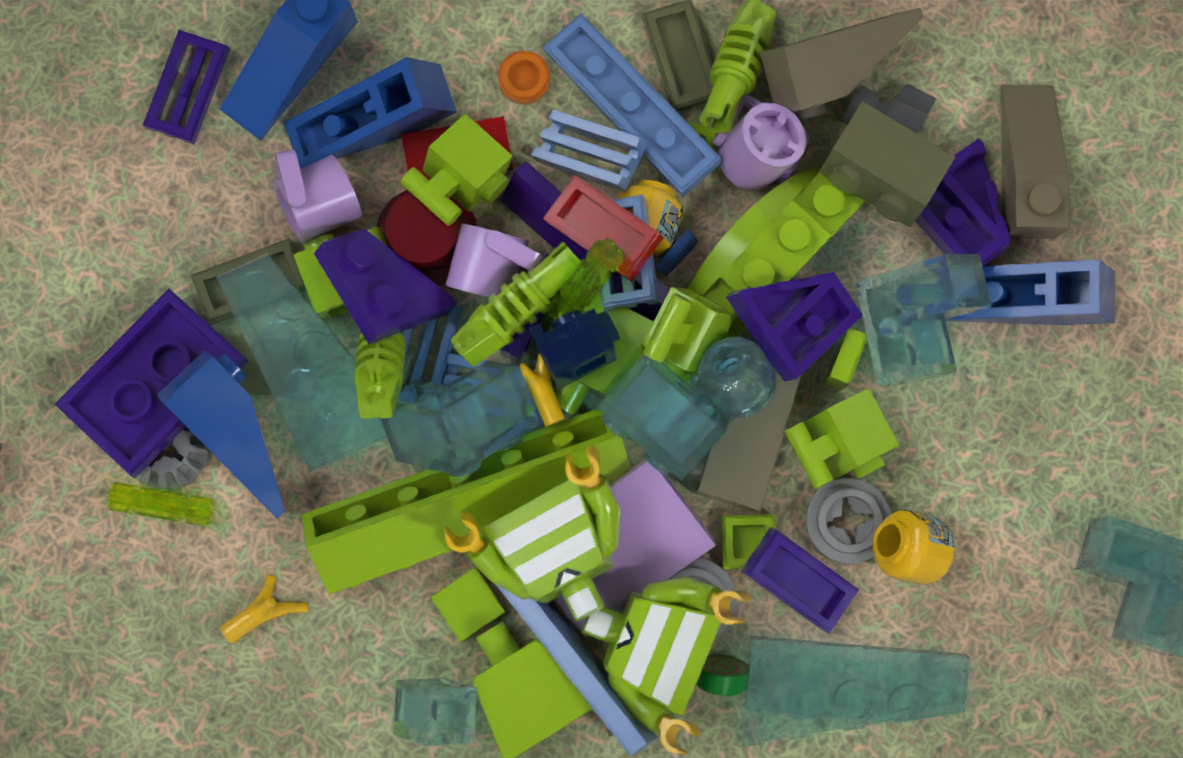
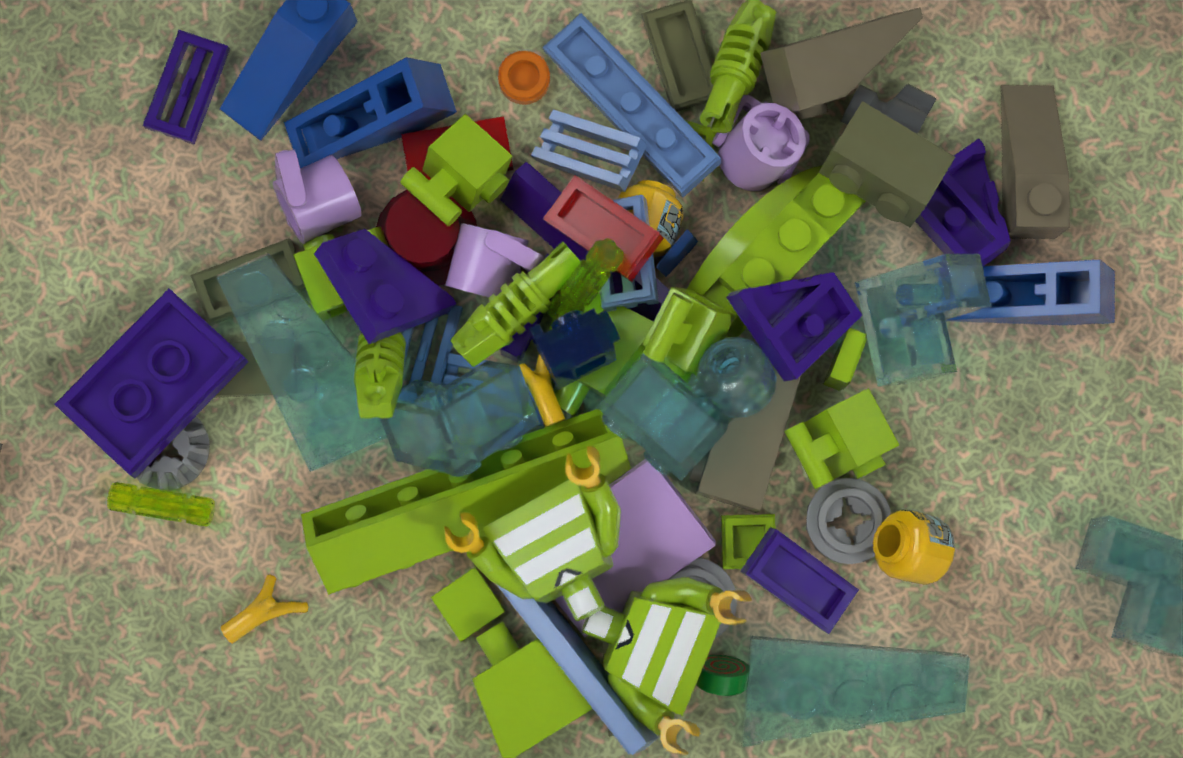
blue slope [156,351,285,518] -> none
clear light blue brick [393,678,477,746] -> none

